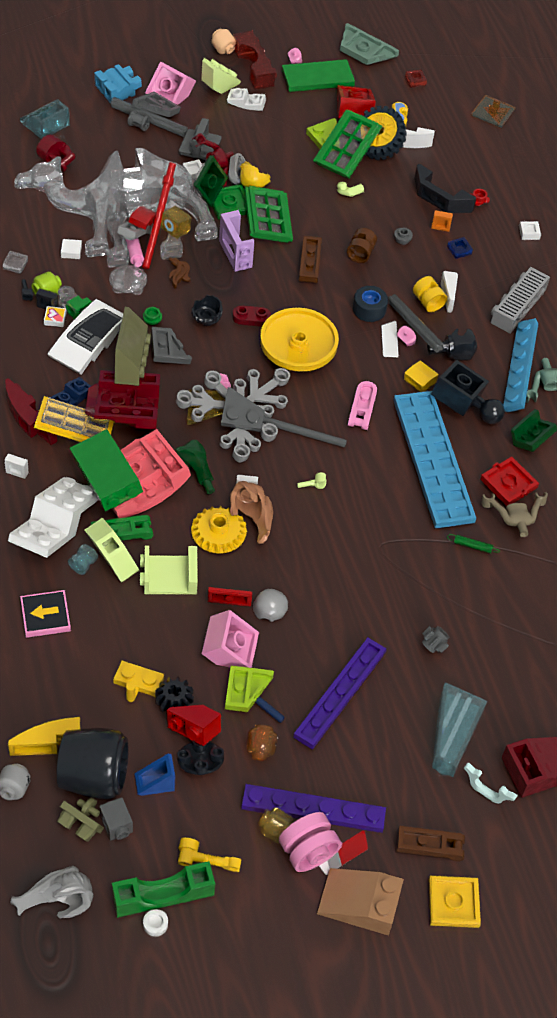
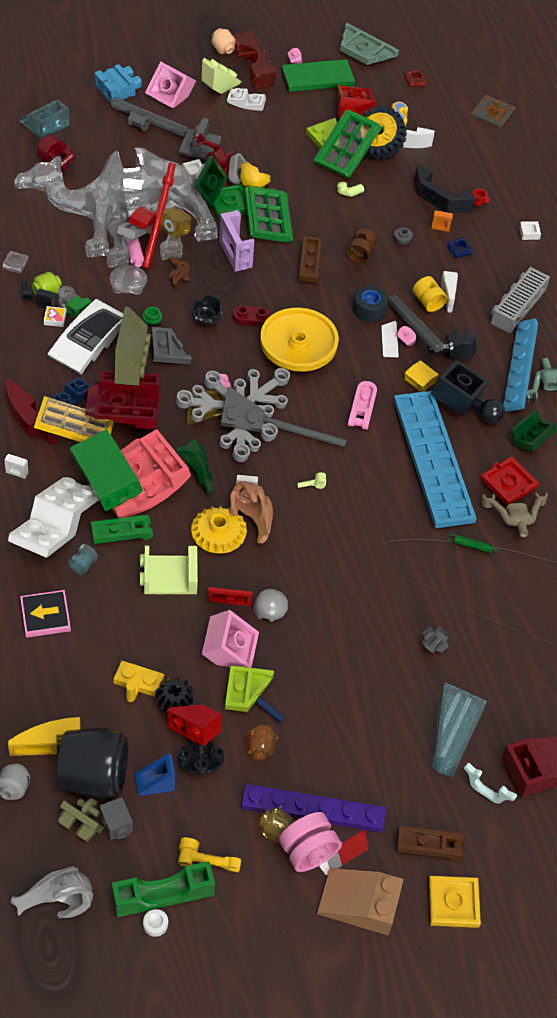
white tile [61,239,82,259] -> none
yellowish green slope [85,518,139,583] -> none
dark grey wing [132,91,181,117] -> none
dark purple plate [293,638,386,750] -> none

